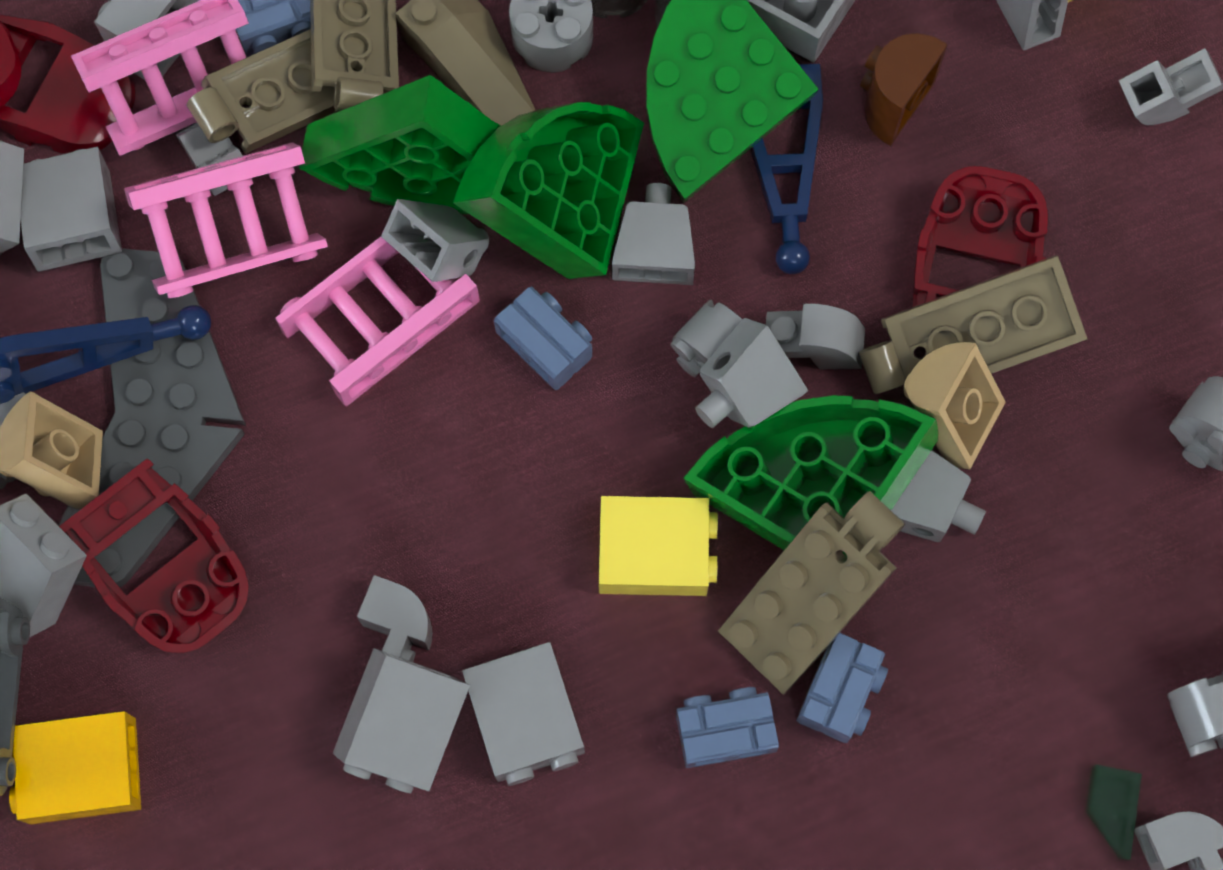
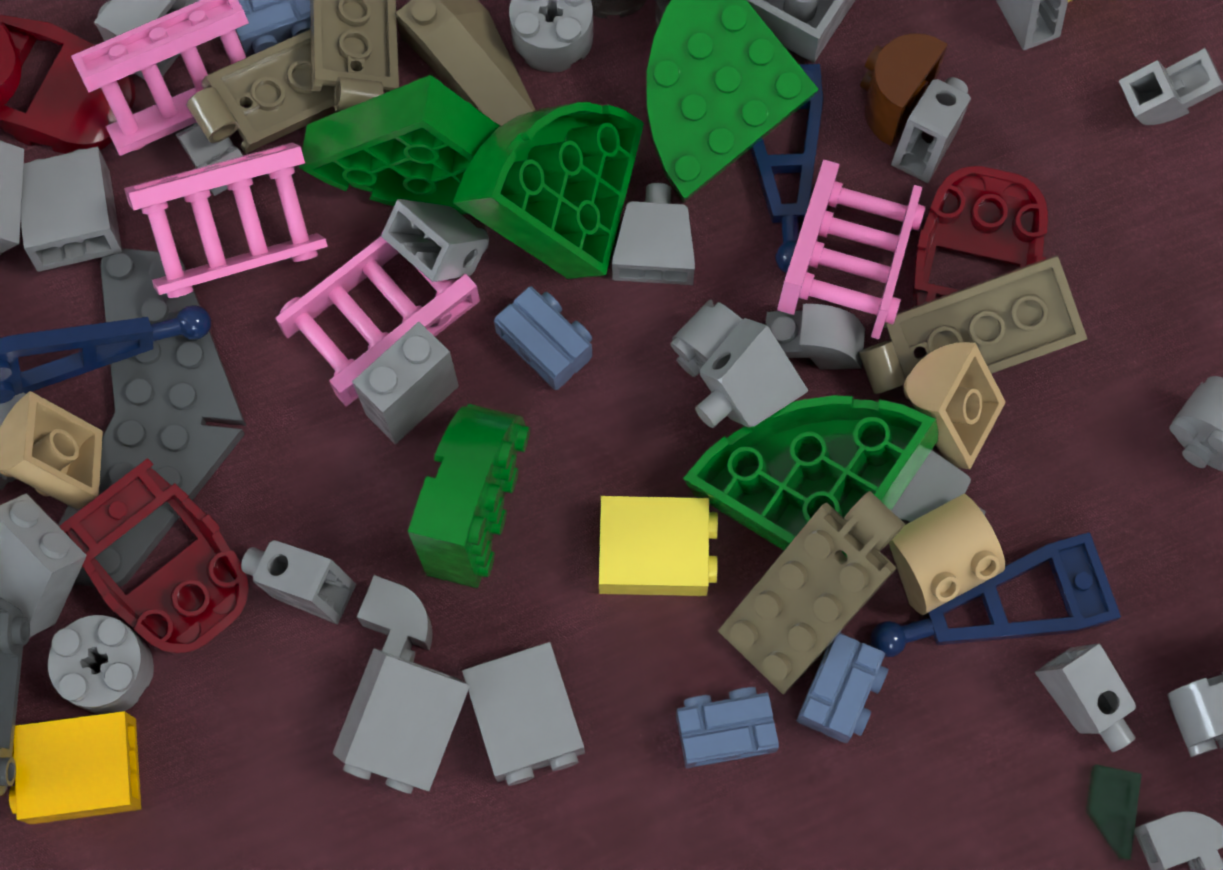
none -> light grey brick [48,615,154,715]
none -> light grey torso [241,540,356,625]
none -> light grey brick [352,322,459,444]
none -> green brick [408,404,530,589]
none -> bright pink fence [777,159,926,339]
none -> dark blue plate [870,532,1121,657]
none -> tan brick [889,493,1005,615]
none -> light grey torso [891,77,971,183]
none -> light grey torso [1035,643,1136,752]

